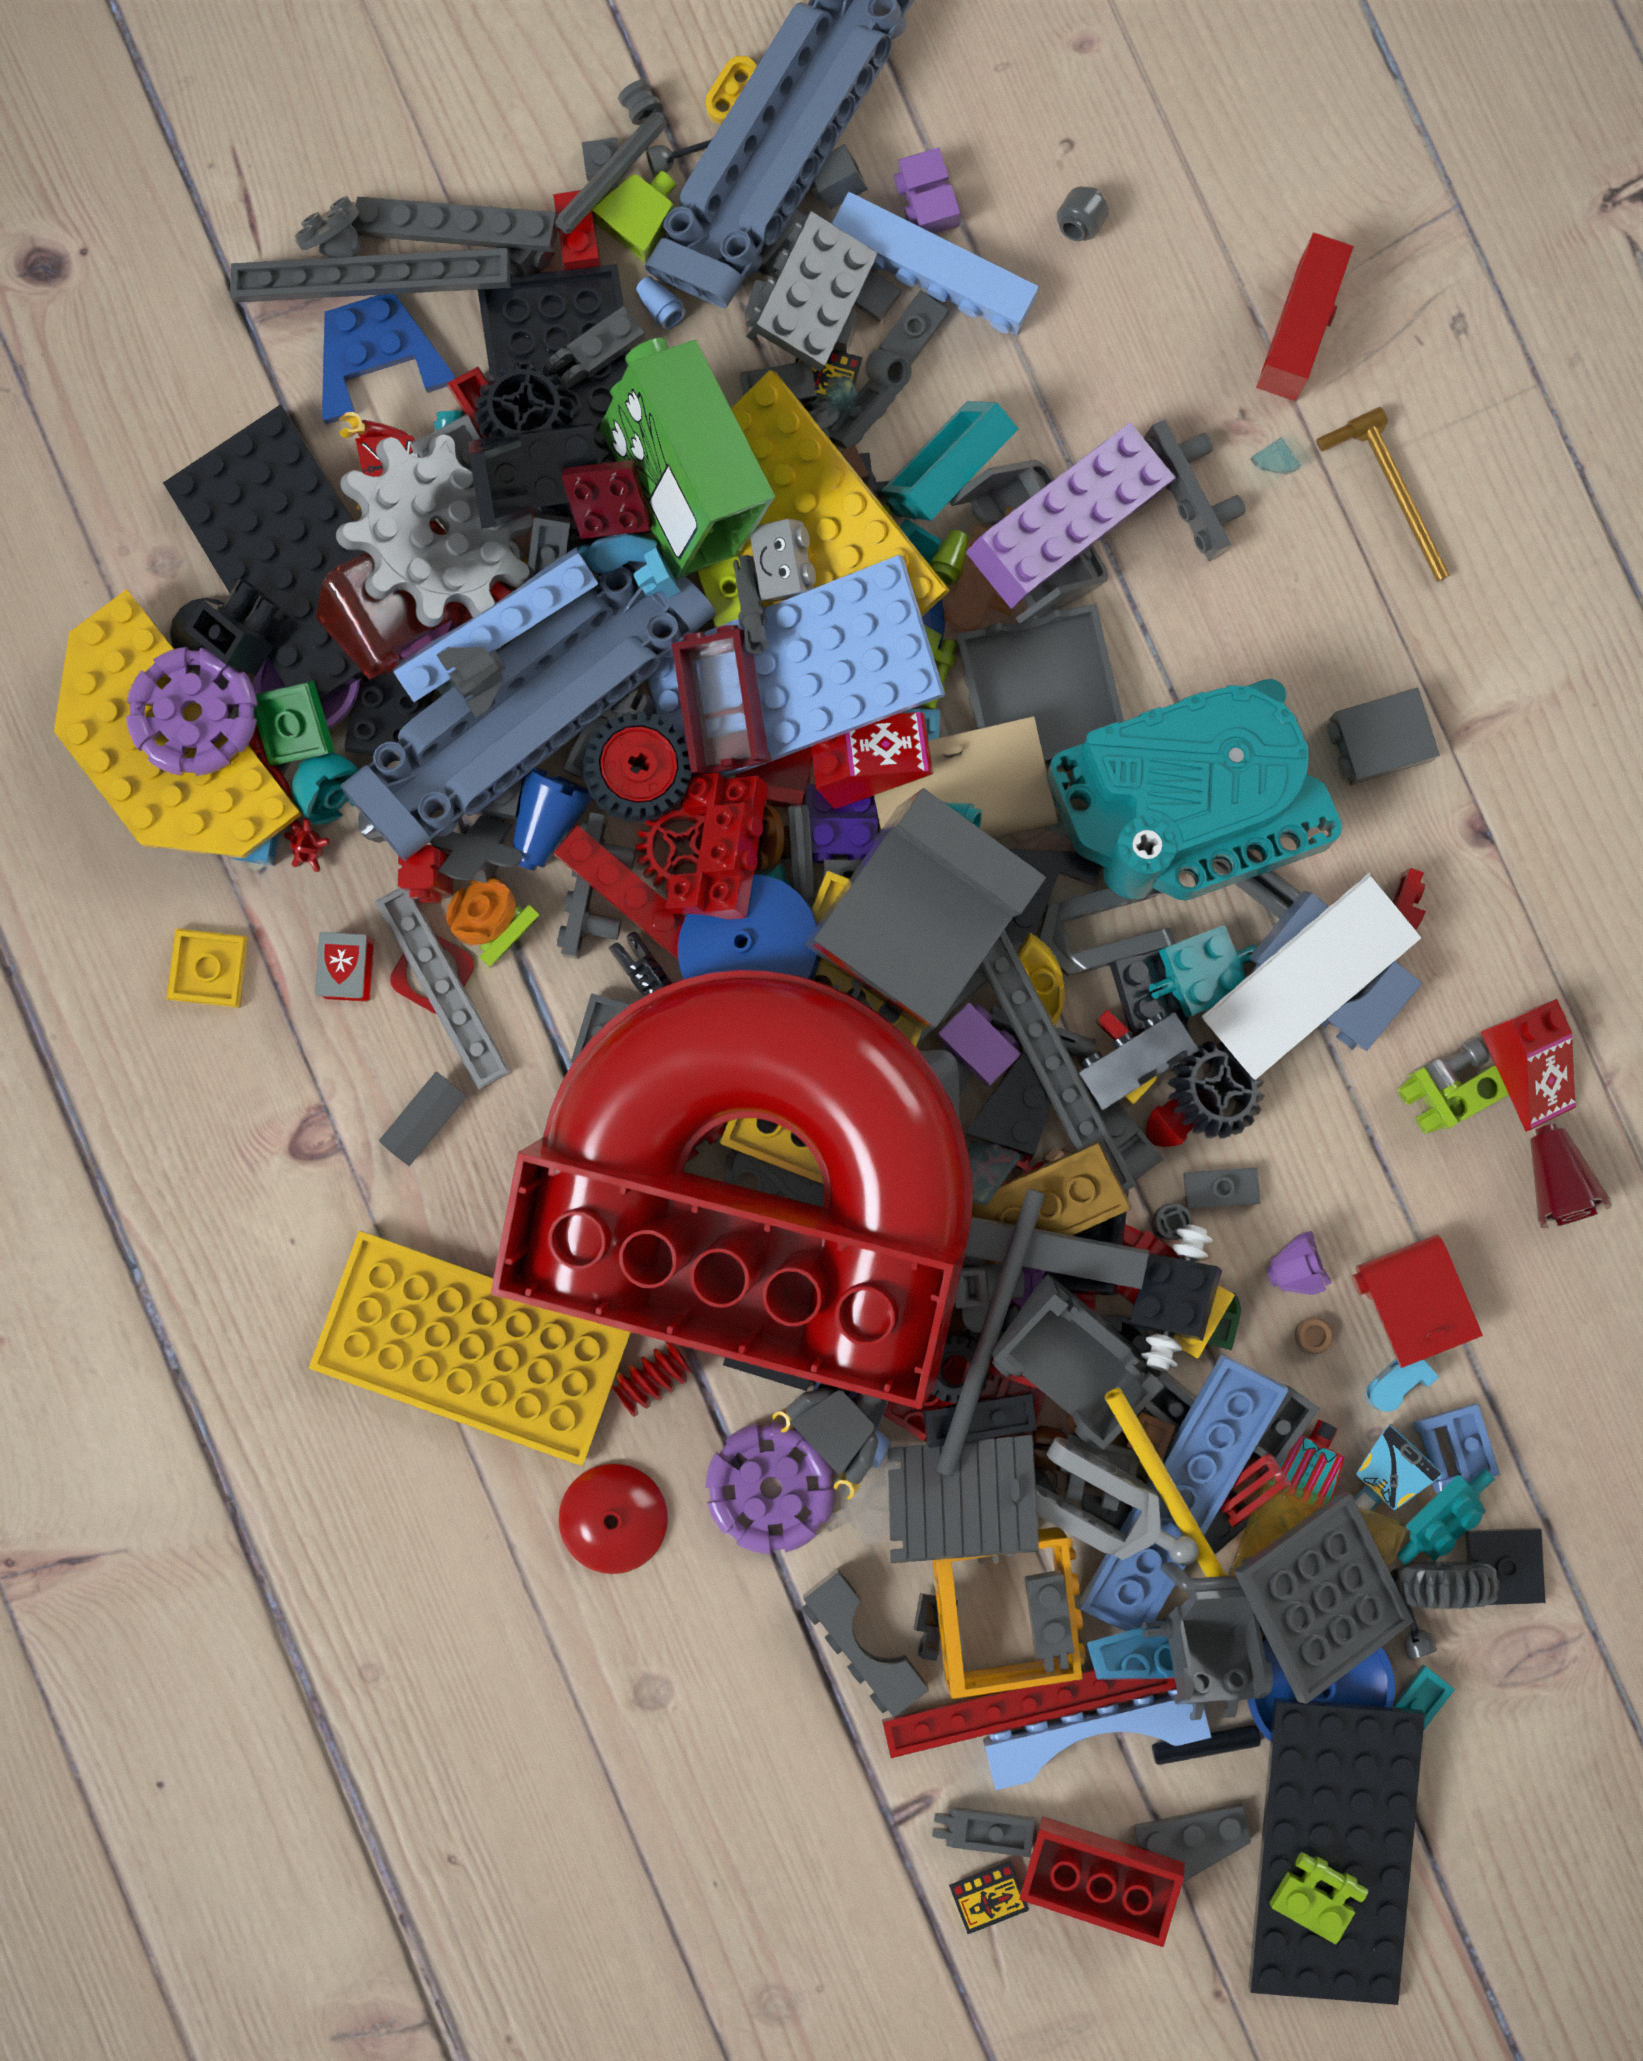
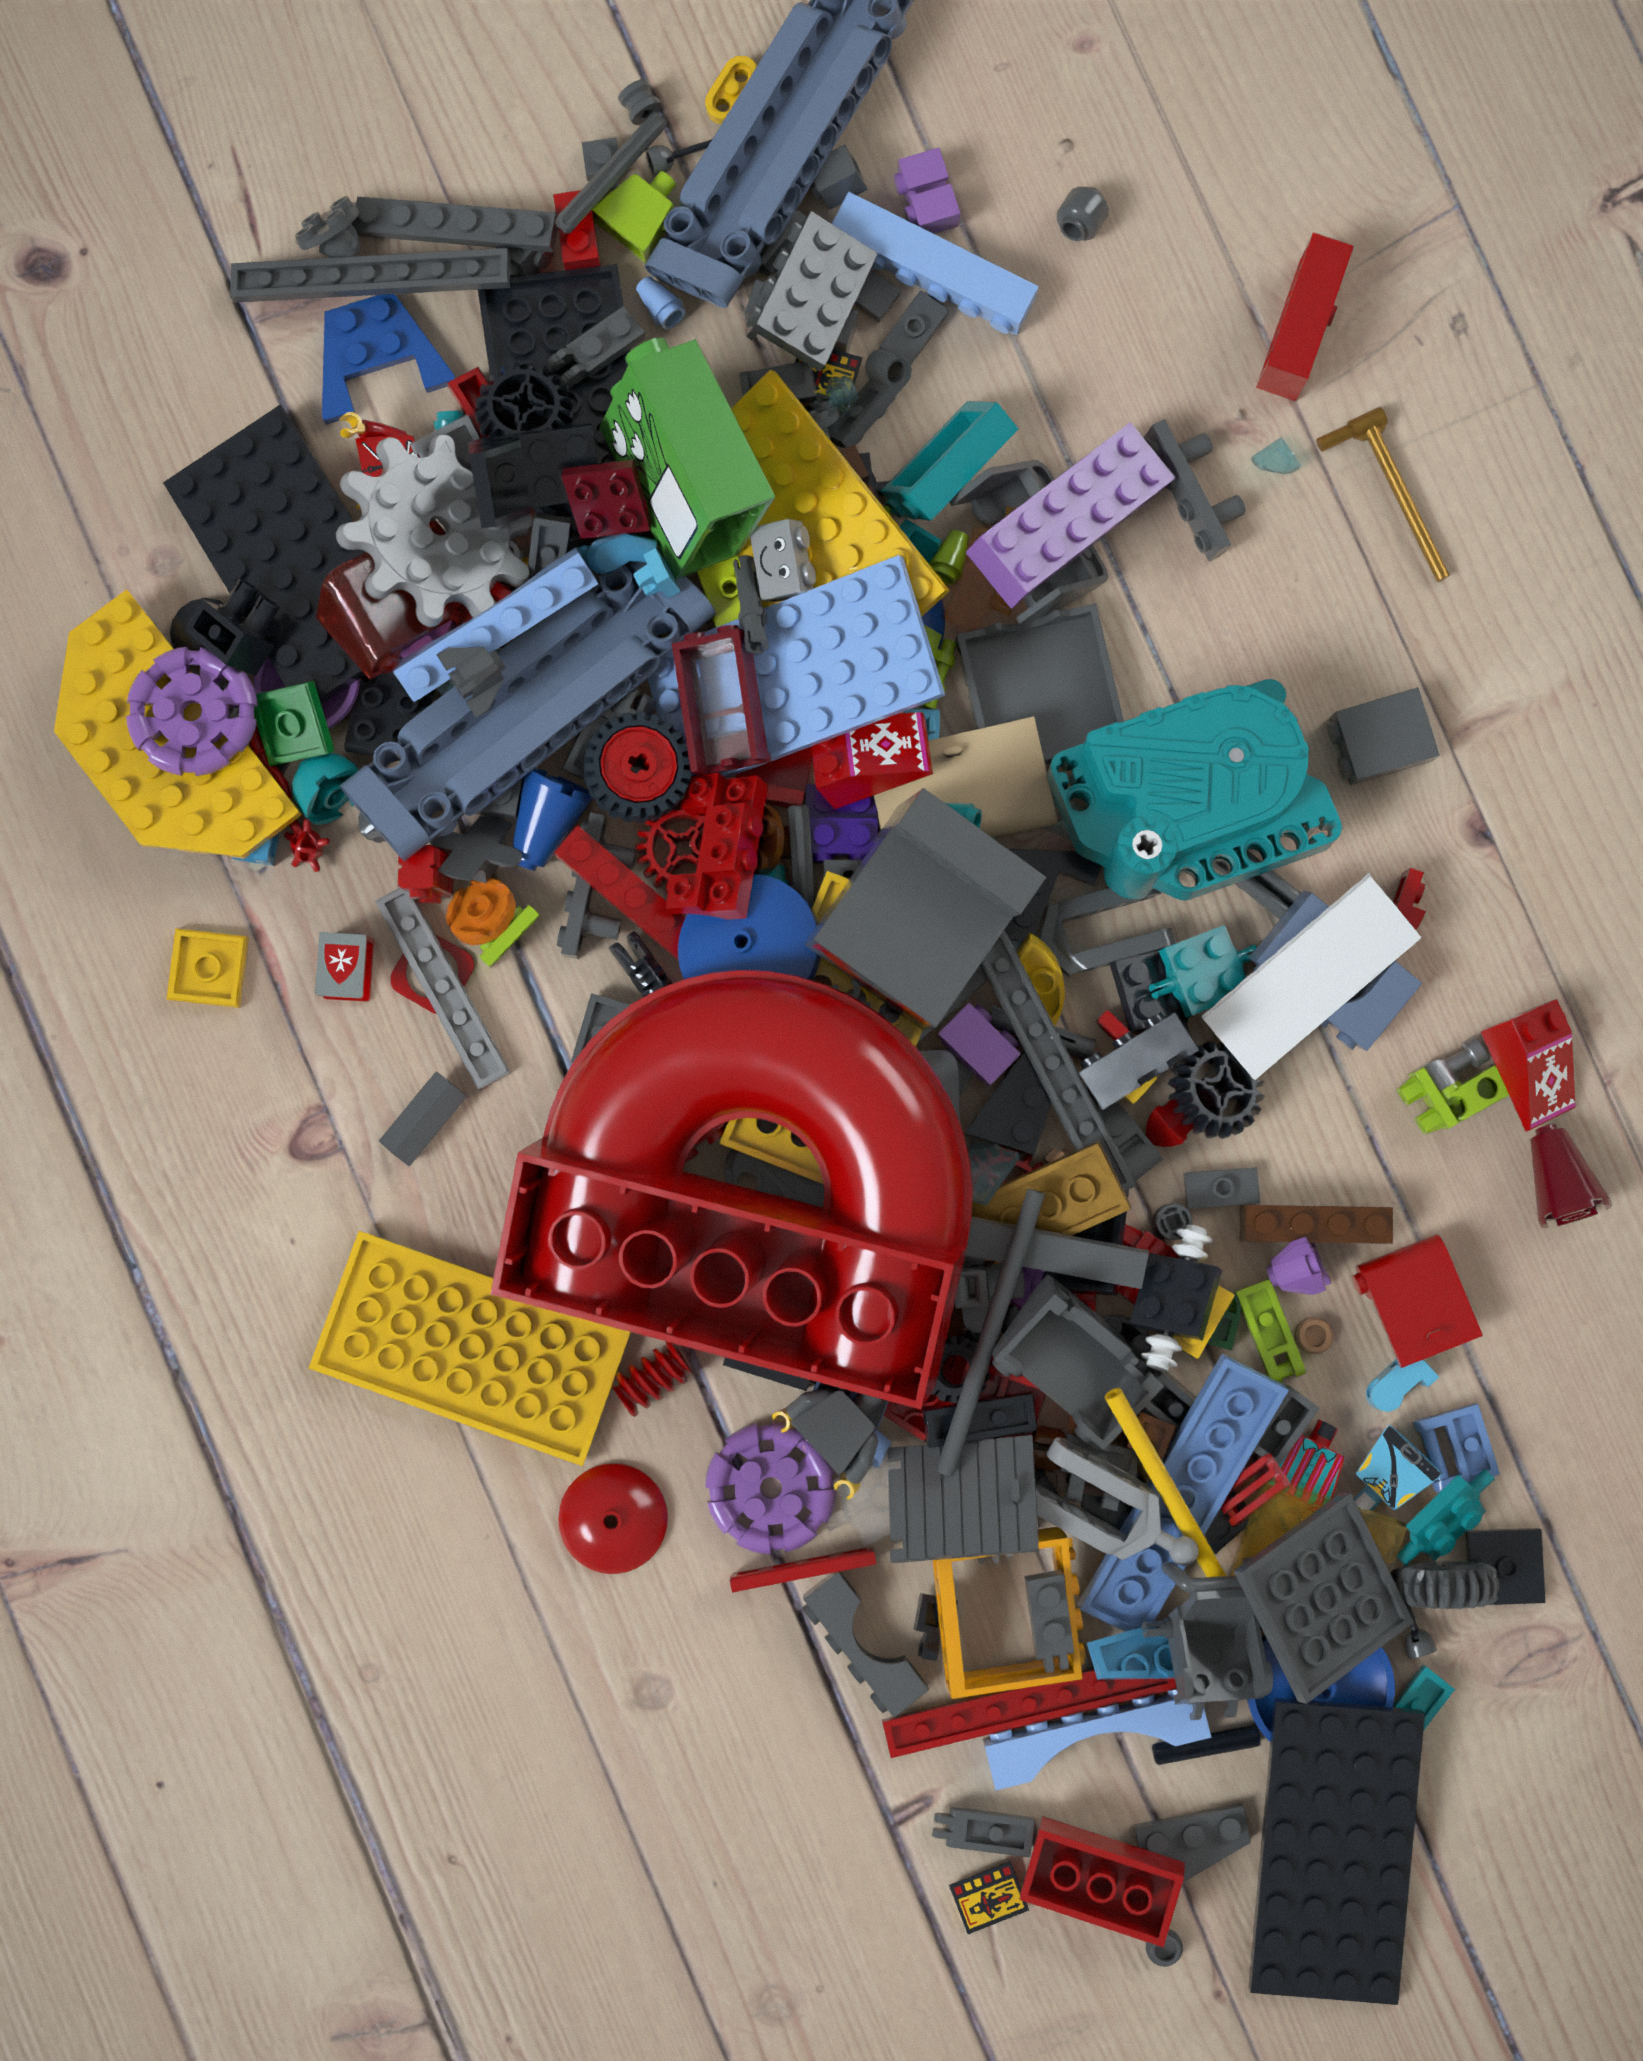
lime plate [1269,1852,1368,1945] -> none
none -> red tile [730,1546,877,1593]
none -> dark grey plate [1145,1928,1183,1967]
none -> lime plate [1234,1279,1306,1384]
none -> reddish brown arch [1240,1205,1393,1244]

